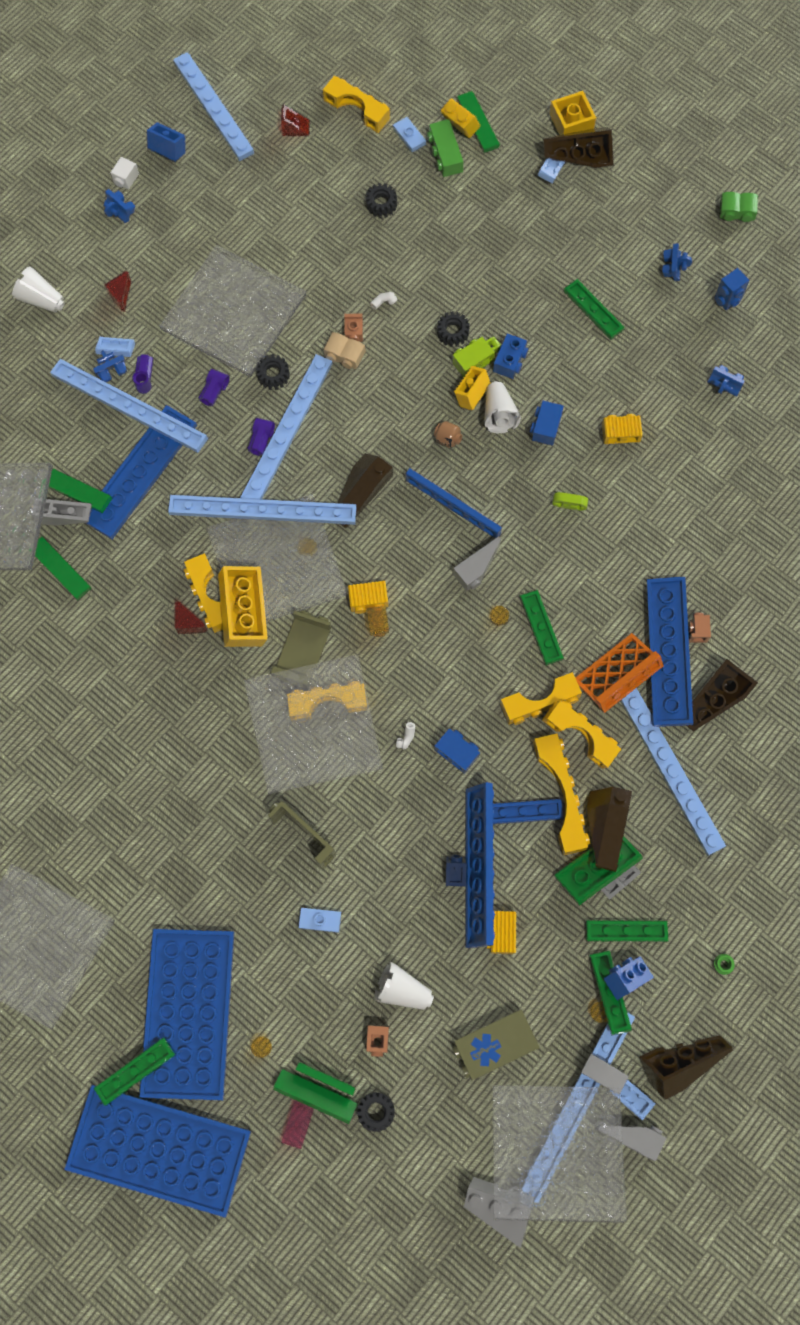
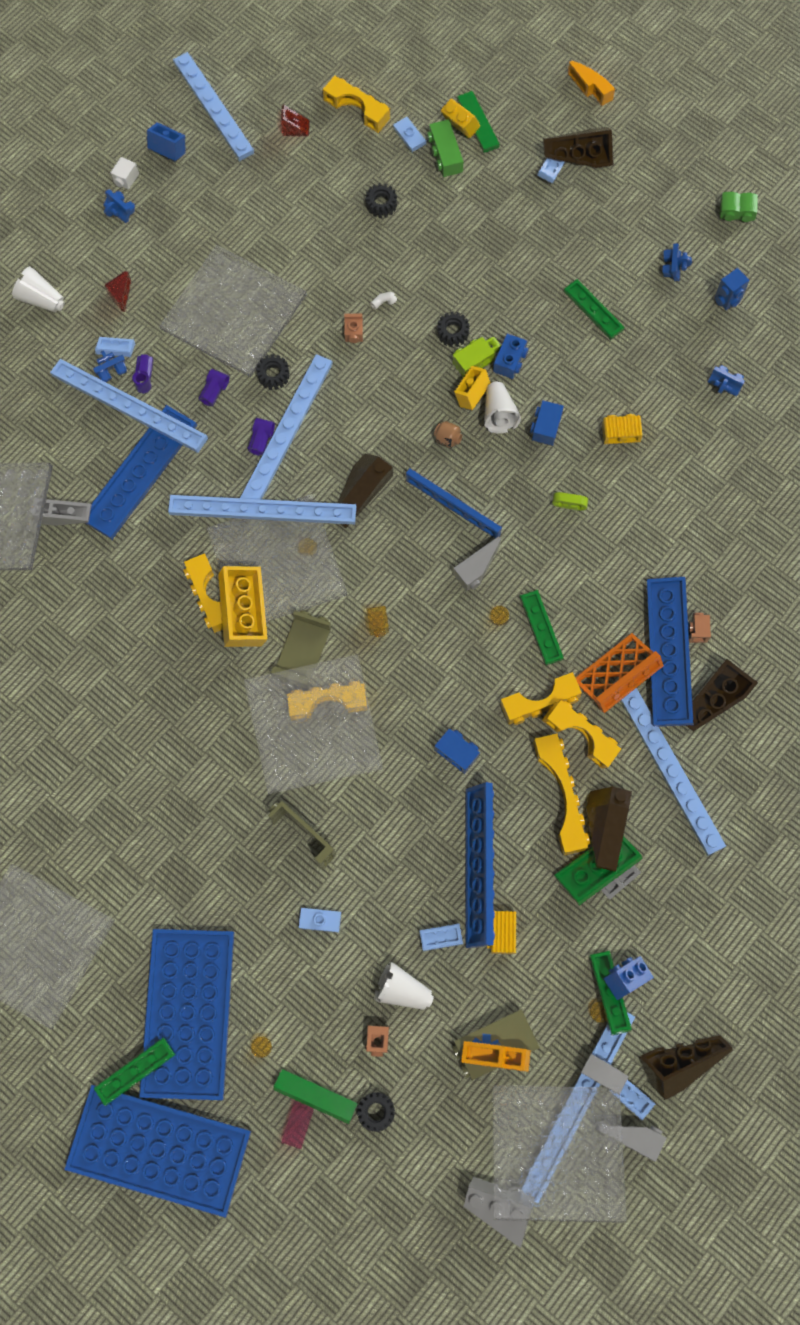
green tile [28,537,92,601] -> none
green tile [43,469,112,513] -> none
clear red slope [175,601,208,635] -> none
green tile [295,1063,356,1096] -> none
tan brick [323,332,366,369] -> none
yellow brick [348,580,388,614] -> none
white arm [396,722,415,750] -> none
dark blue bracket [446,854,467,887] -> none
blue tile [493,799,563,825] -> none
yellow brick [550,91,596,135] -> none
green tile [586,920,668,942] -> none
bright green plate [714,954,735,975] -> none
none -> light blue plate [420,924,463,951]
none -> light orange slope [461,1041,531,1072]
none -> light orange slope [568,61,615,106]

